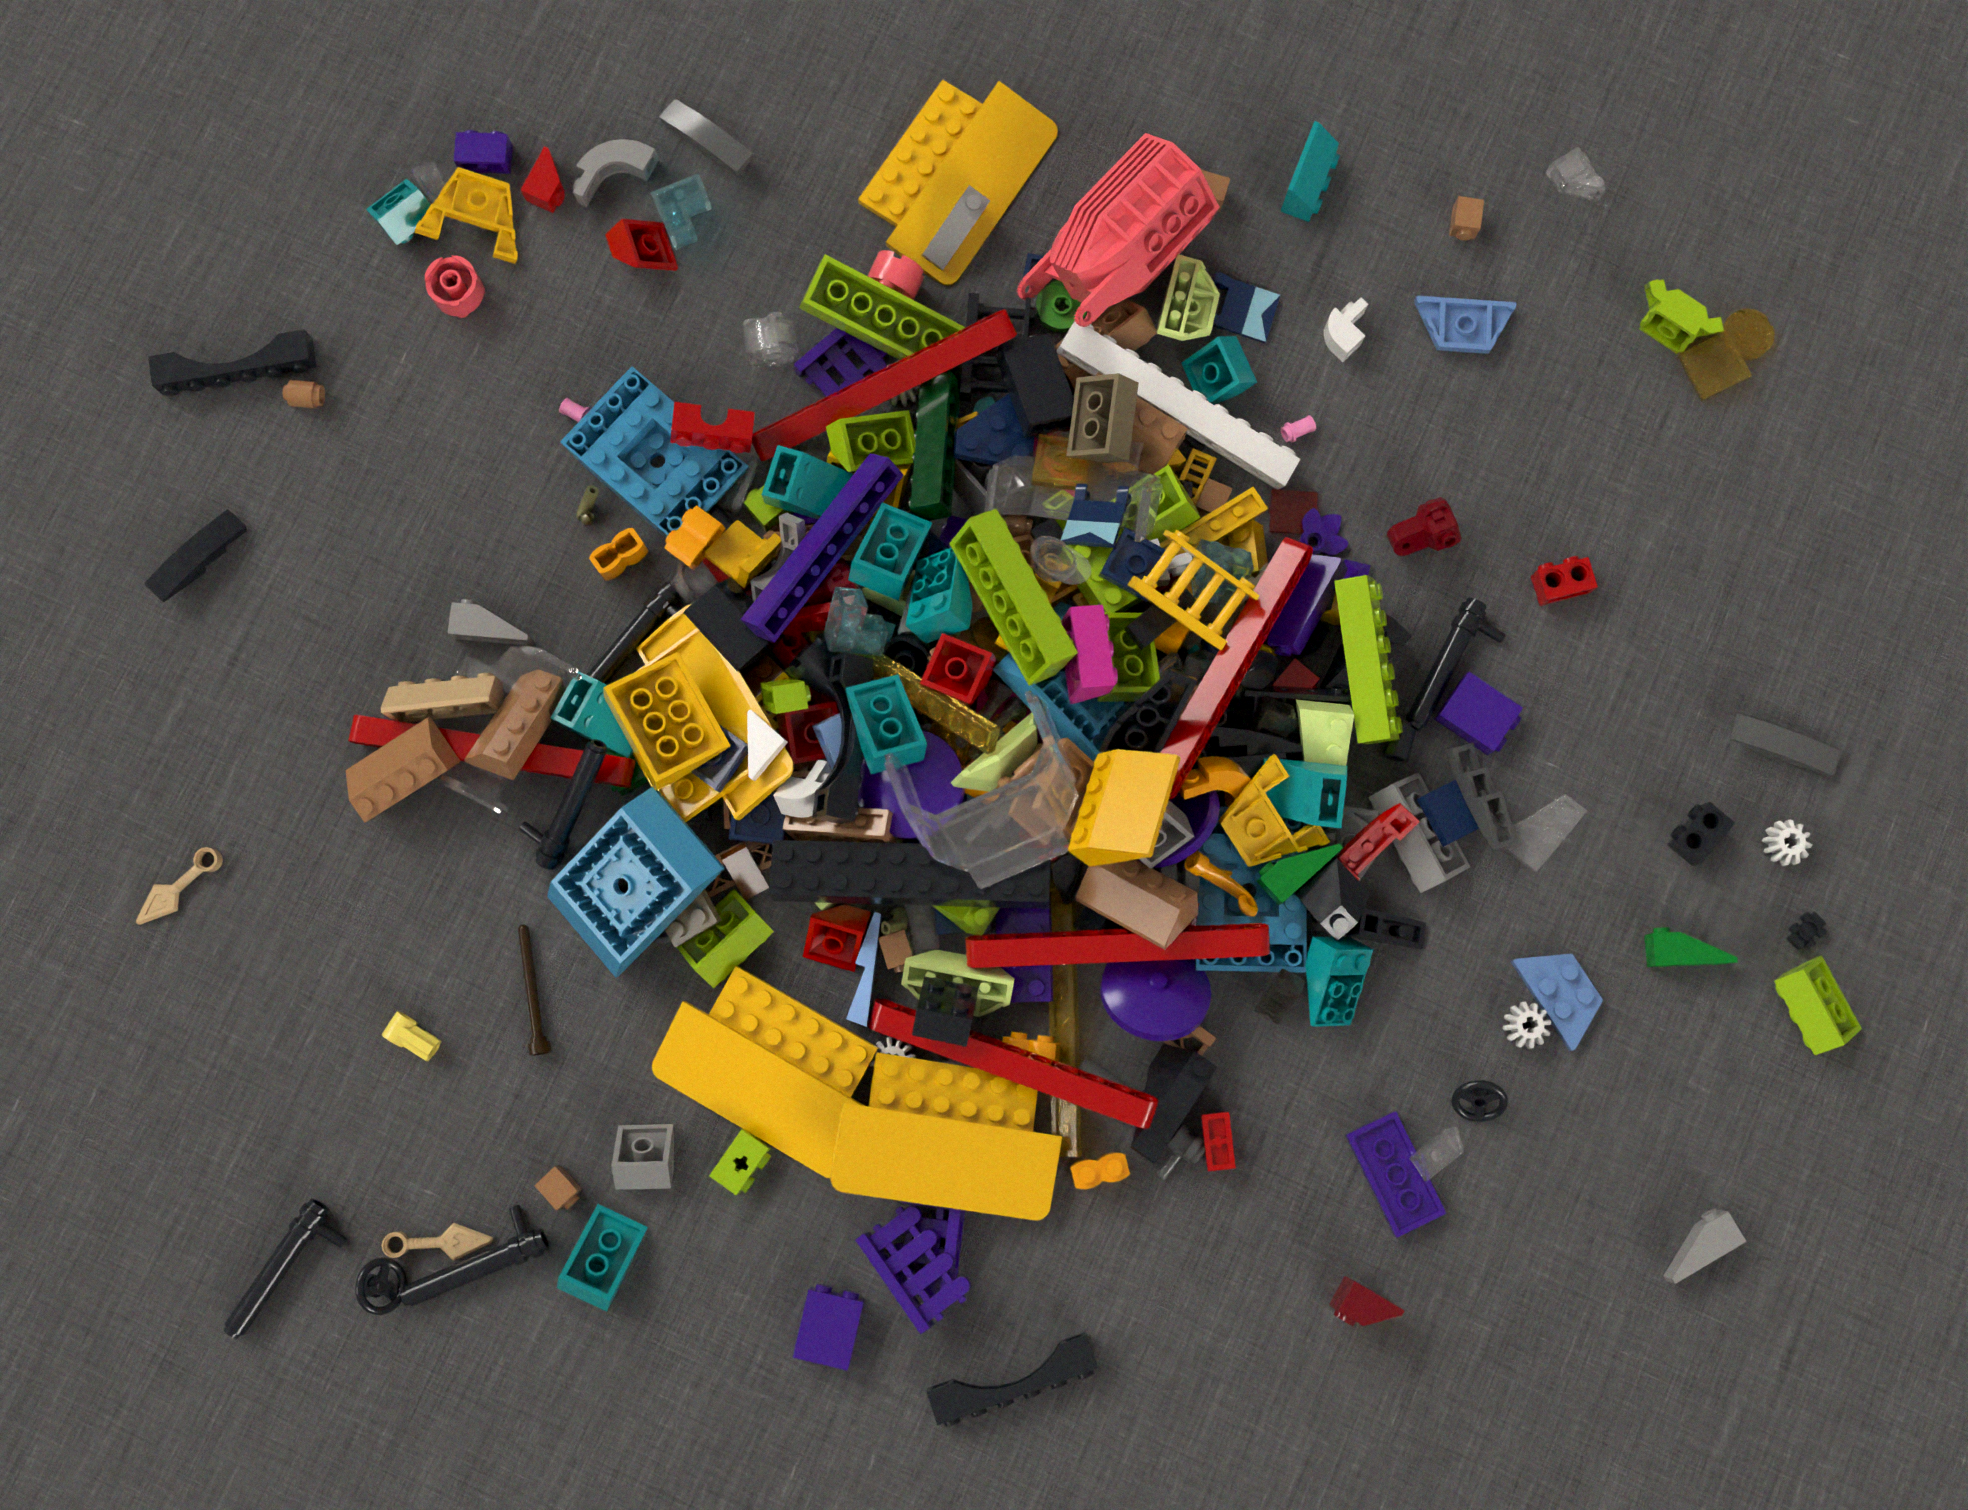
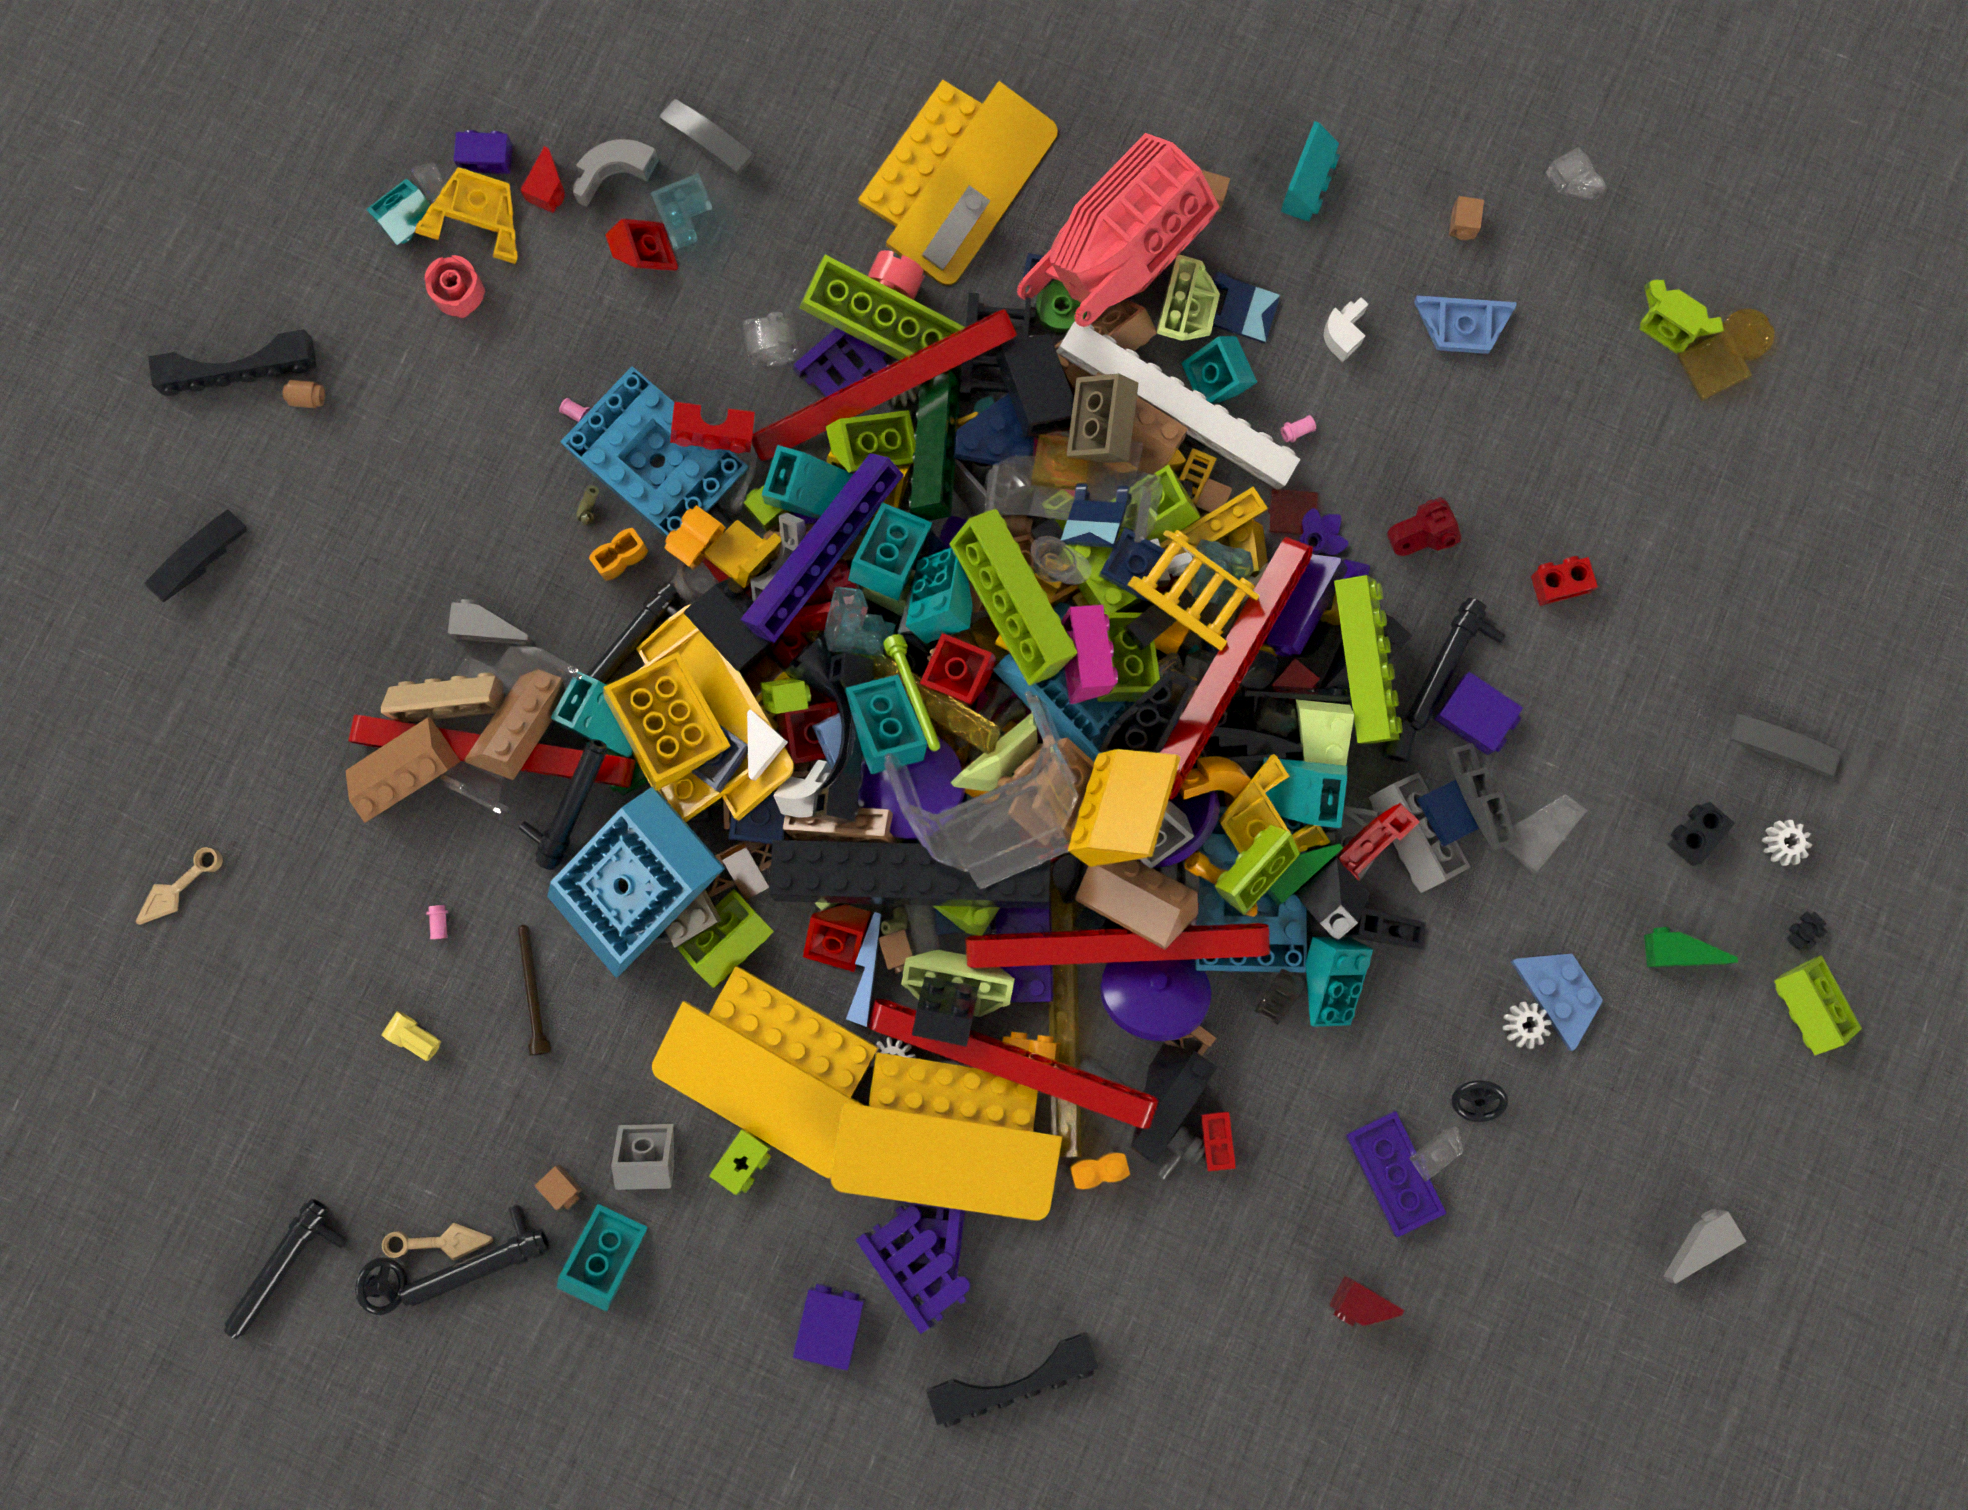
none -> bright pink pin [426,905,448,939]
none -> lime piece [883,634,940,751]
none -> lime slope [1215,825,1300,916]

